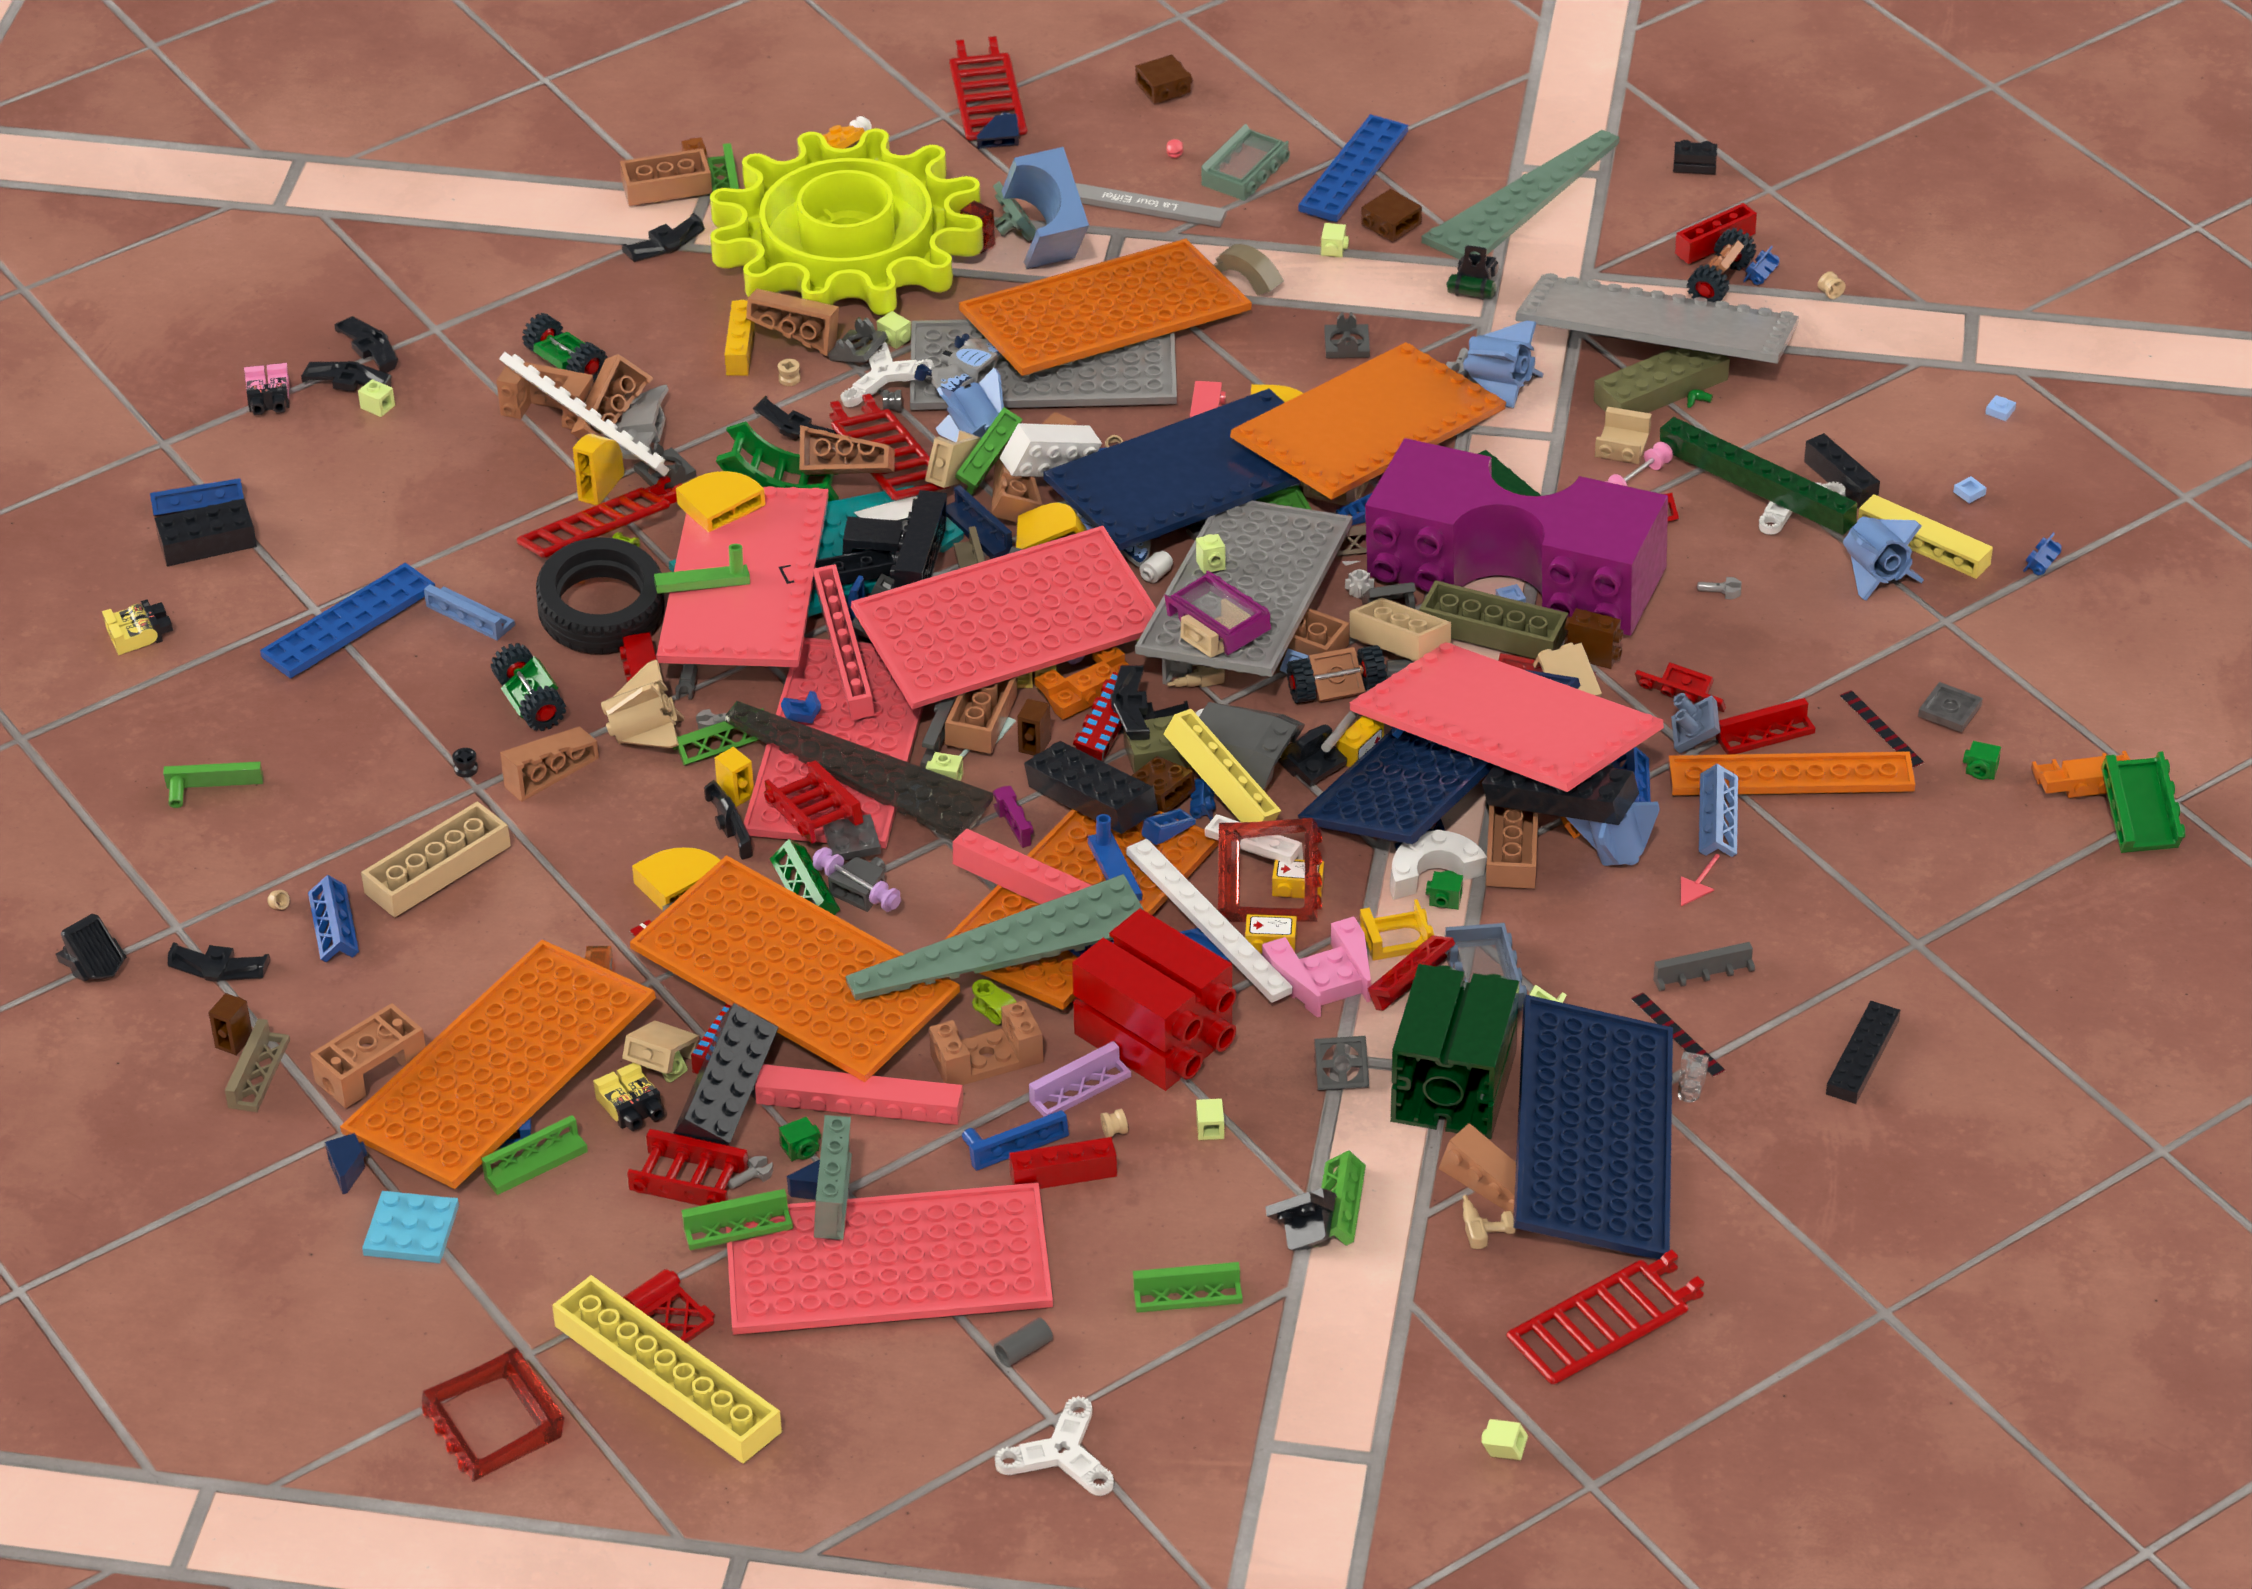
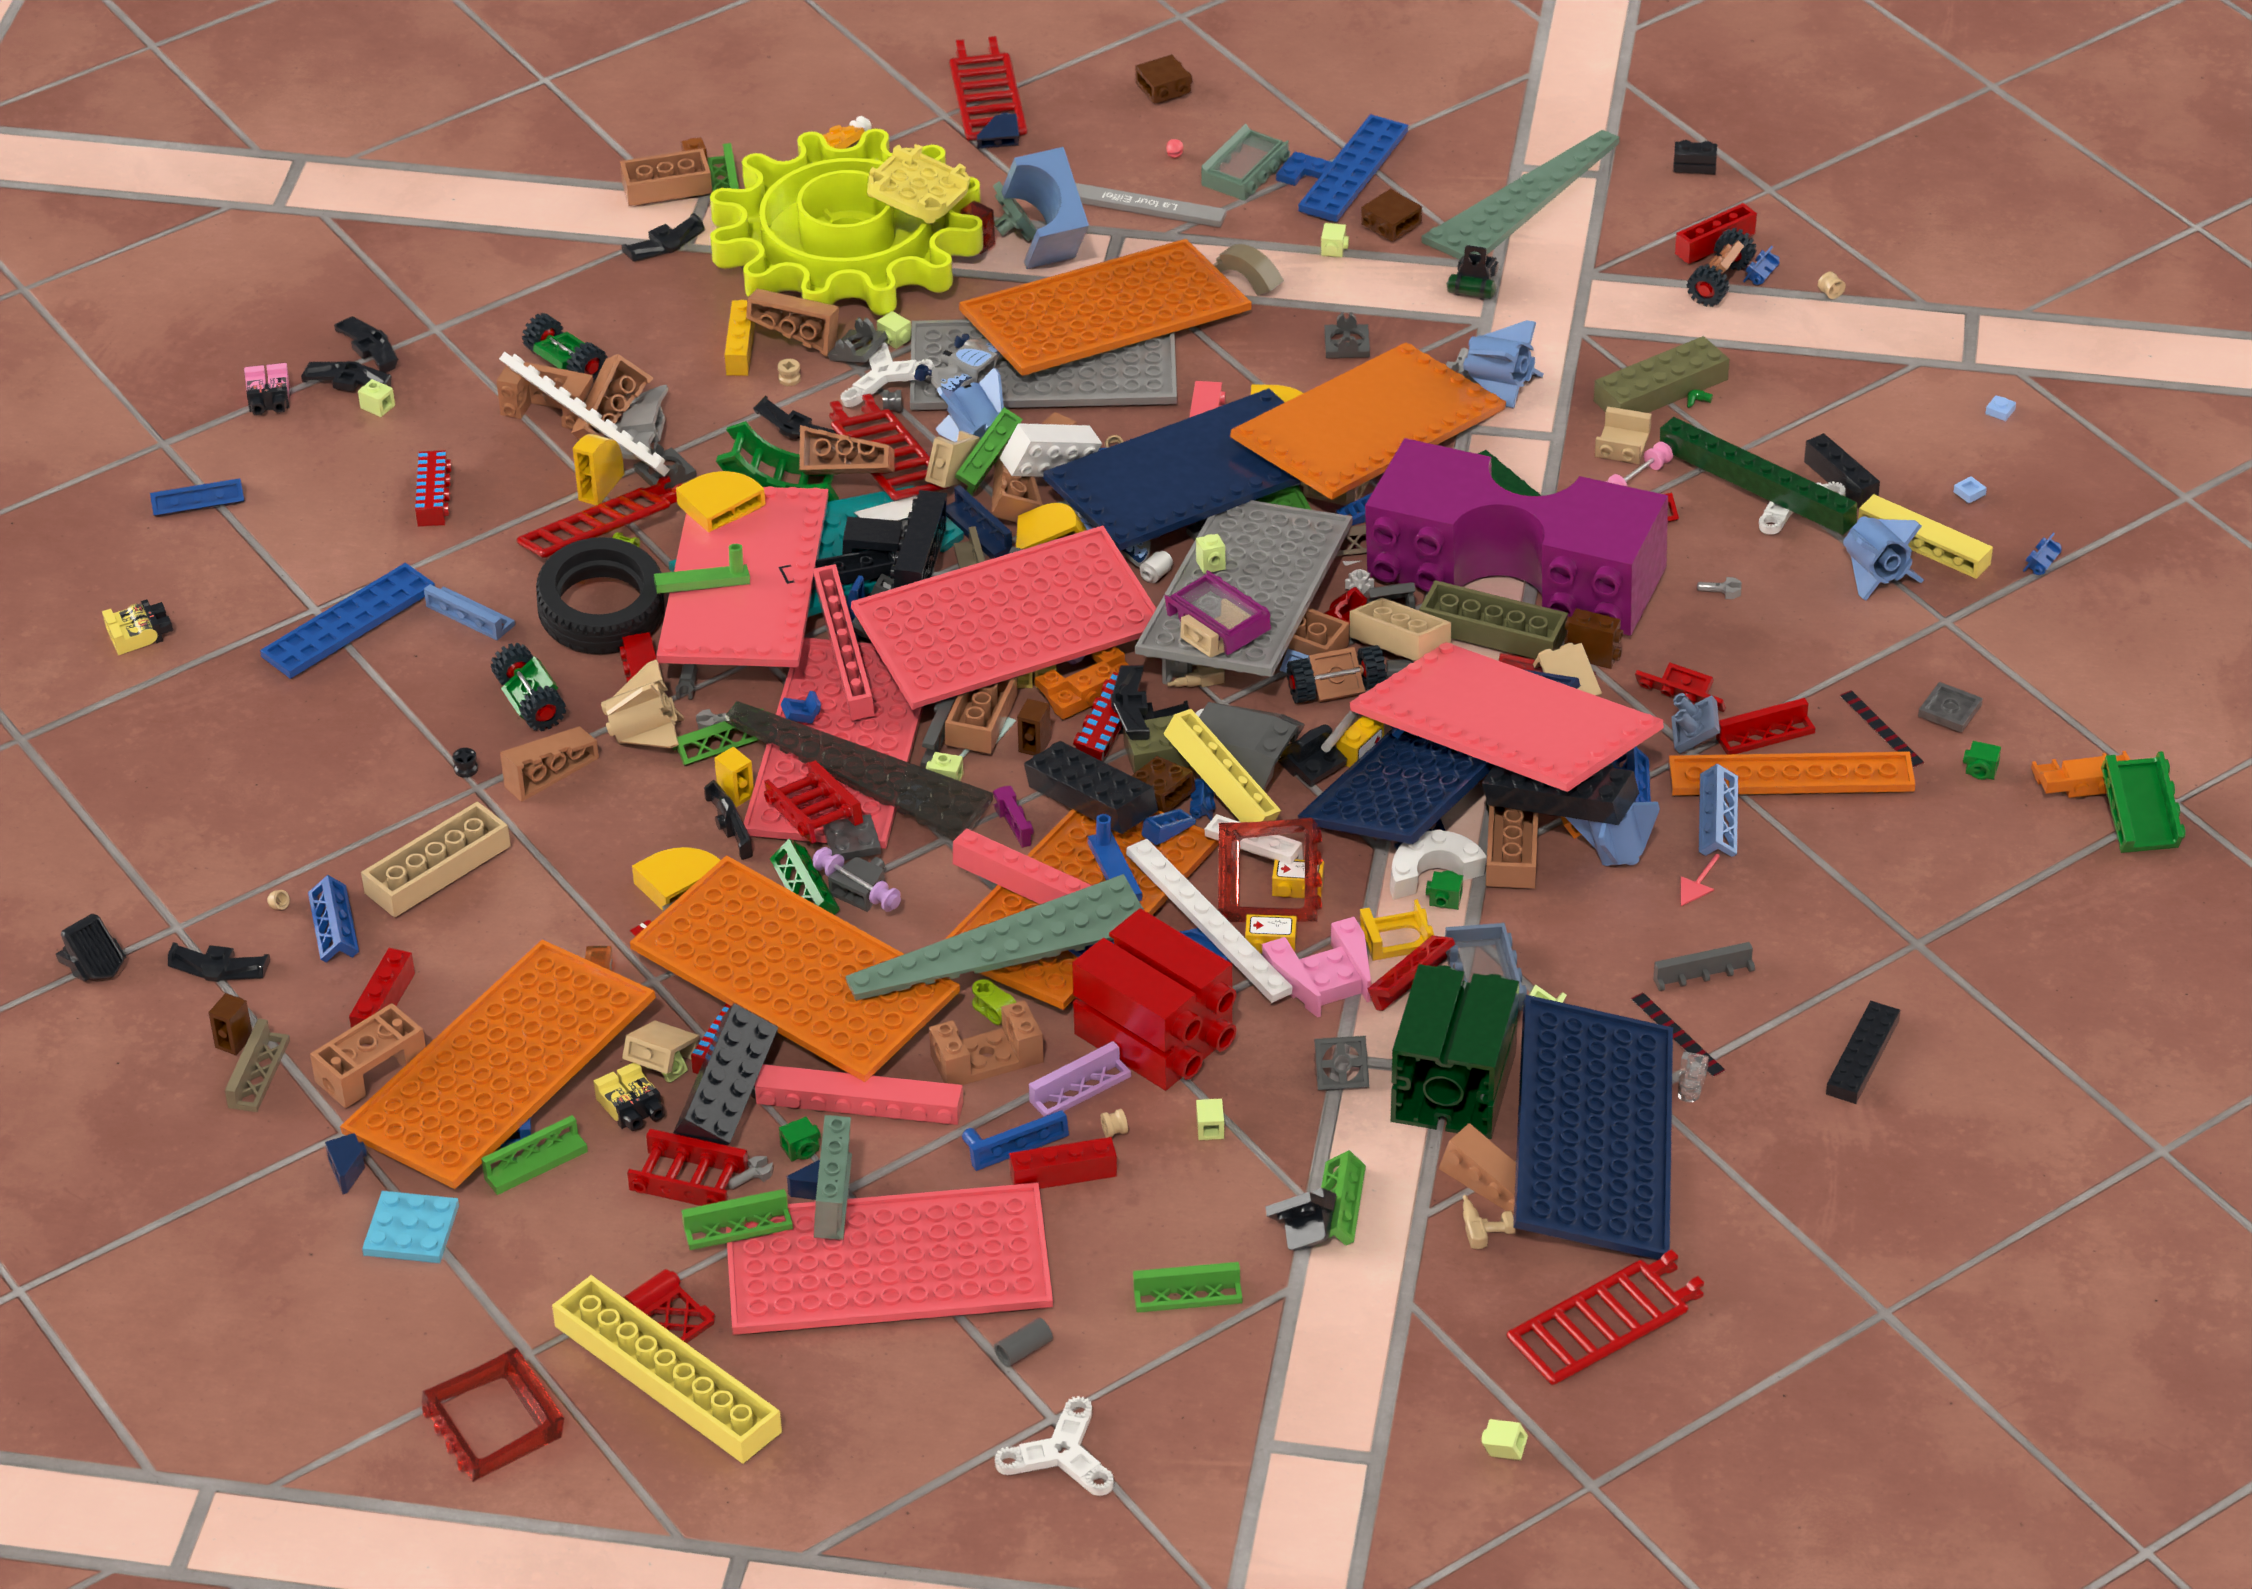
black brick [154,498,257,567] -> none
bright green piece [163,762,264,808] -> none
light blue plate [1495,584,1526,603] -> none
light grey plate [1515,273,1799,363] -> none
none -> red brick [349,948,415,1028]
none -> red brick [415,450,452,527]
none -> light yellow plate [867,144,970,223]
none -> blue plate [1276,151,1332,186]
none -> red brick [1324,587,1367,624]

